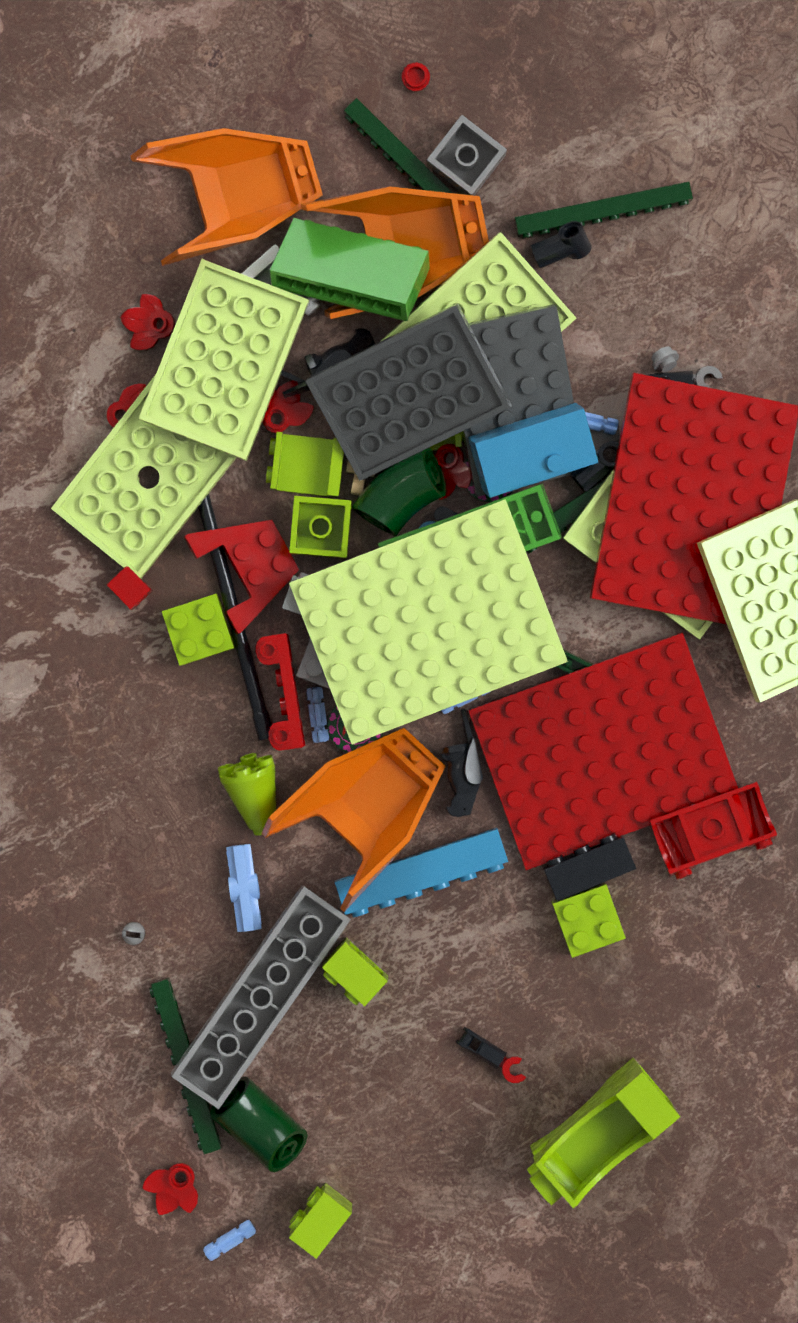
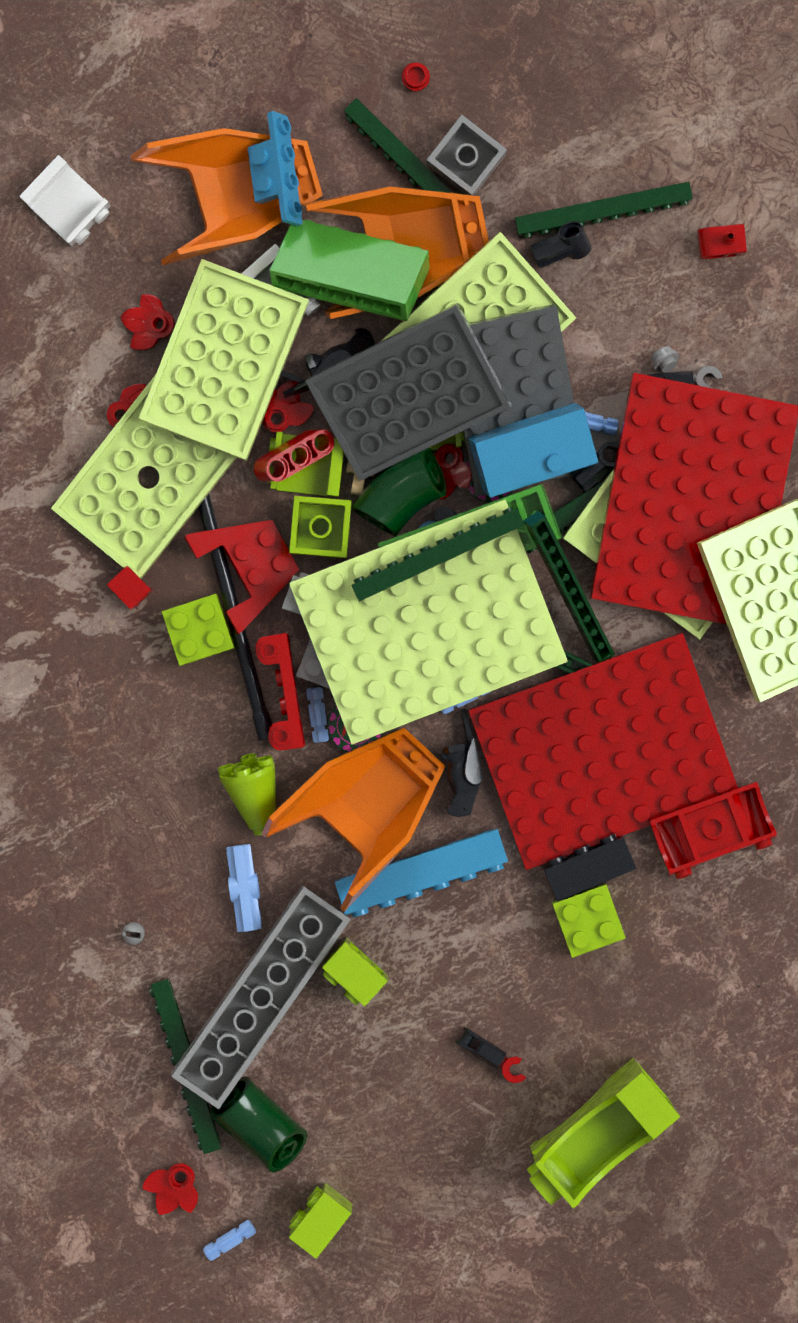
none -> white panel [19,155,111,247]
none -> dark azure bracket [248,111,302,226]
none -> red beam [253,430,335,482]
none -> dark green piece [351,507,525,602]
none -> dark green piece [523,511,615,663]
none -> red piece [697,224,747,259]

